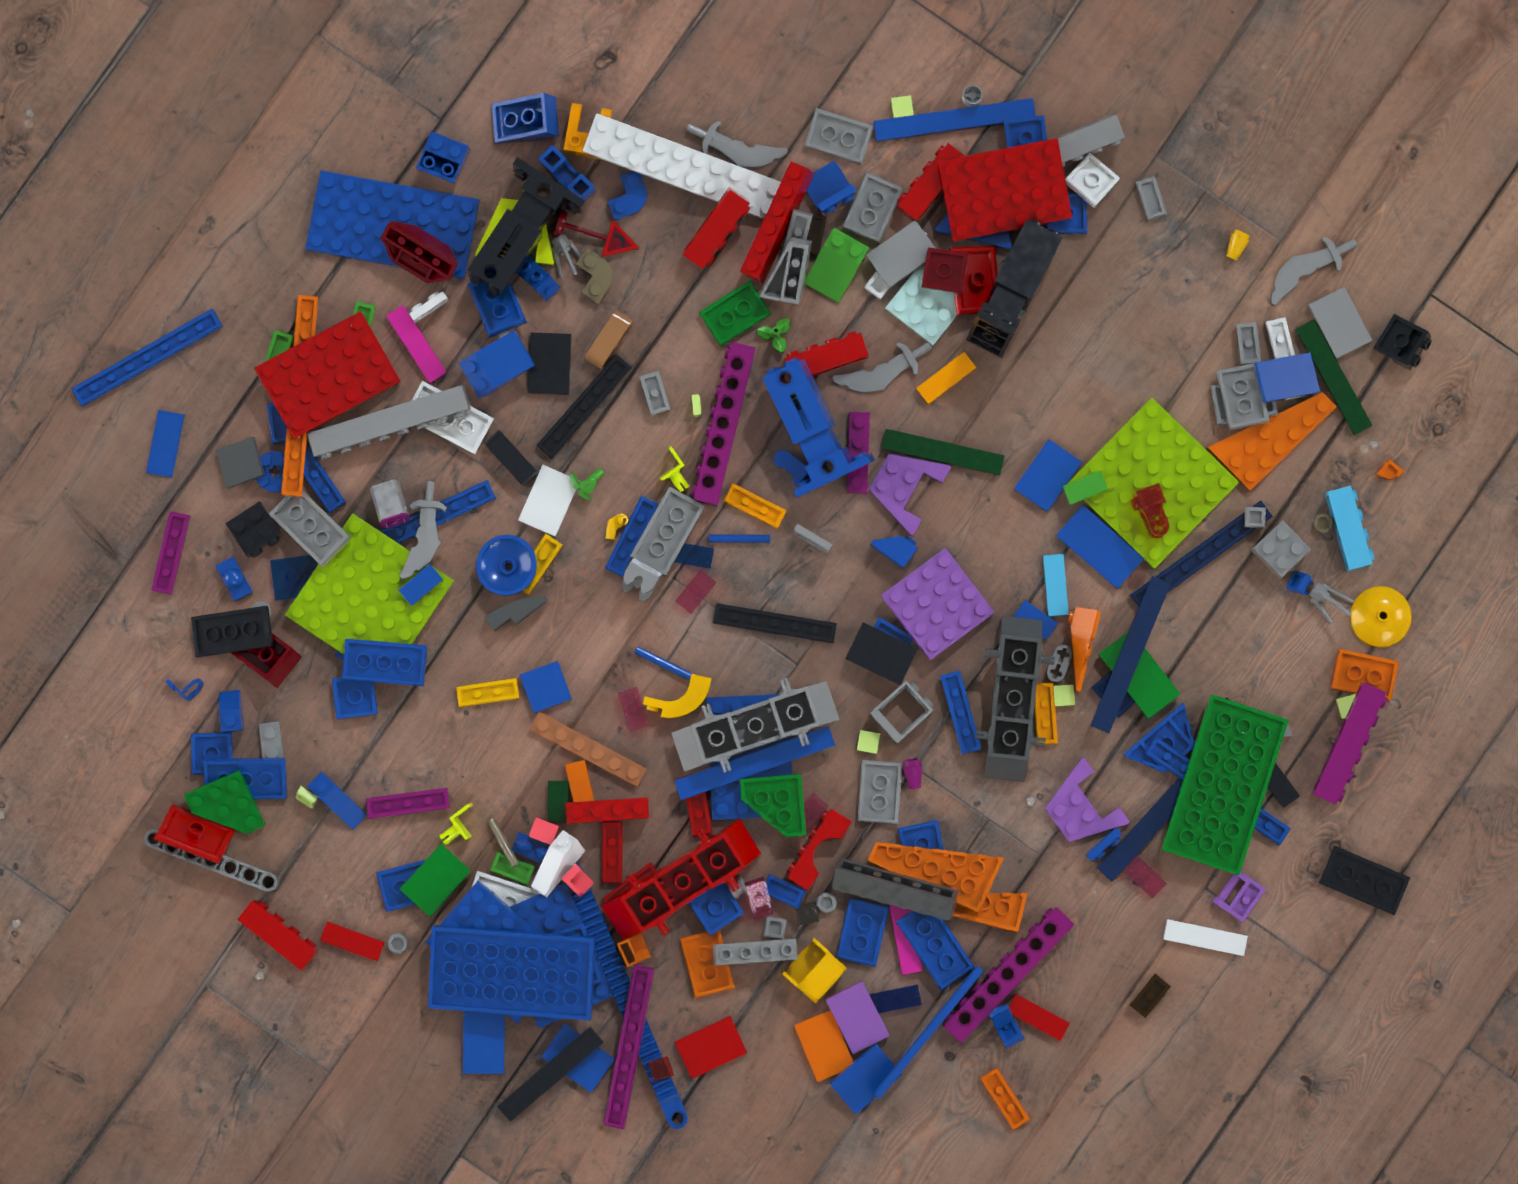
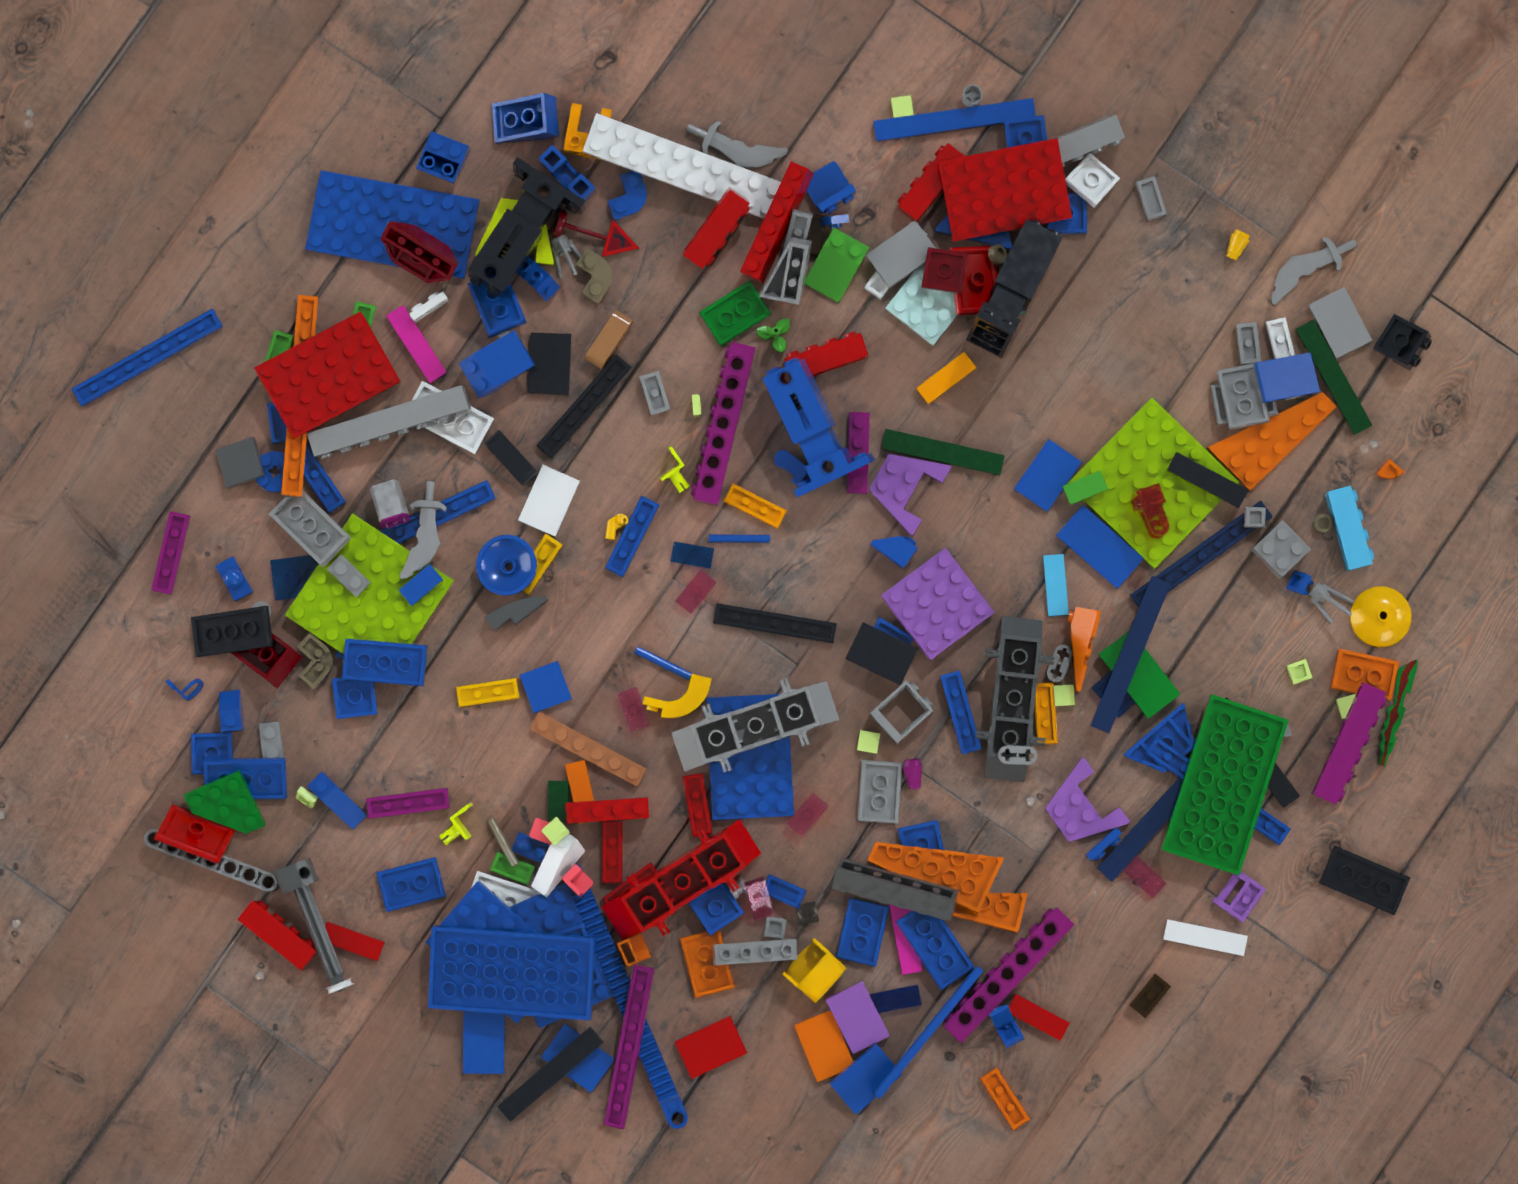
blue piece [146,410,185,478] -> none
black plate [225,501,283,558] -> none
light grey tile [387,933,409,954] -> none
green tile [400,844,471,917] -> none
bright green plant [570,468,604,501] -> none
light grey hinge [622,487,705,601] -> none
clear red tile [648,1056,674,1082] -> none
blue tile [674,726,835,800] -> none
green plate [740,774,806,837] -> none
red arch [786,809,852,891] -> none
light grey tile [793,524,833,554] -> none
light grey tile [804,108,874,165] -> none
light grey tile [816,893,837,913] -> none
light grey sword [833,342,932,393] -> none
light grey tile [842,172,903,244] -> none
blue tile [1013,600,1058,640] -> none
none -> dark grey piece [274,858,354,994]
none -> dark tan plate [297,632,333,690]
none -> light grey plate [327,554,371,597]
none -> yellowish green tile [541,817,570,846]
none -> plate [821,214,849,229]
none -> dark tan tile [988,244,1007,265]
none -> light grey beam [998,746,1037,765]
none -> black tile [1167,452,1248,508]
none -> yellowish green tile [1286,659,1313,685]
none -> green sword [1378,660,1418,766]

